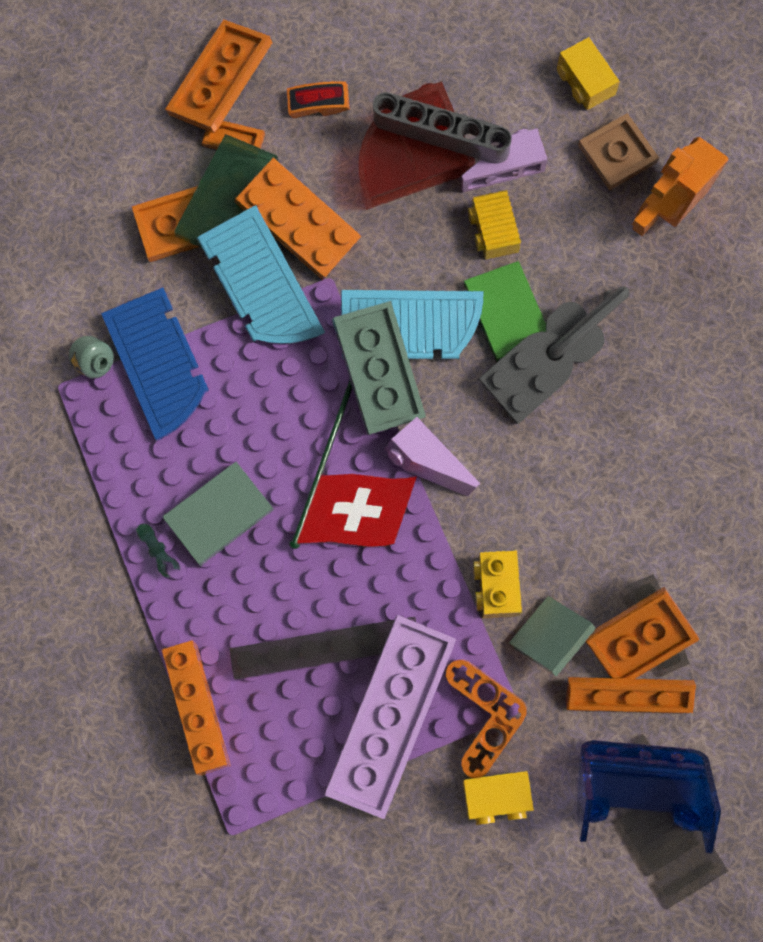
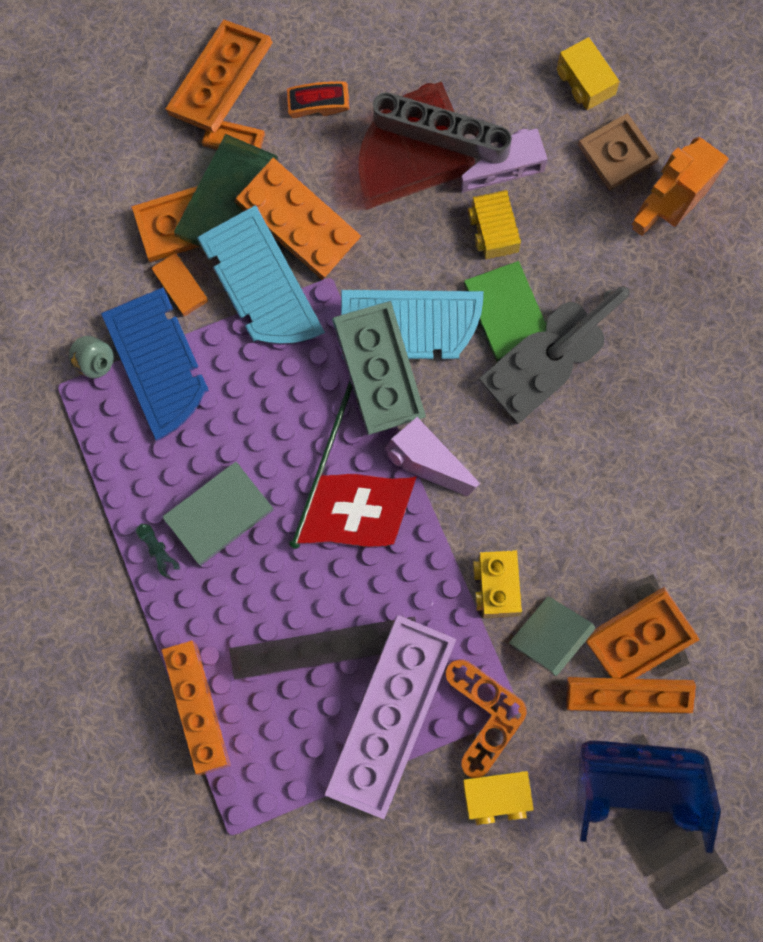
none -> orange tile [151,253,208,317]

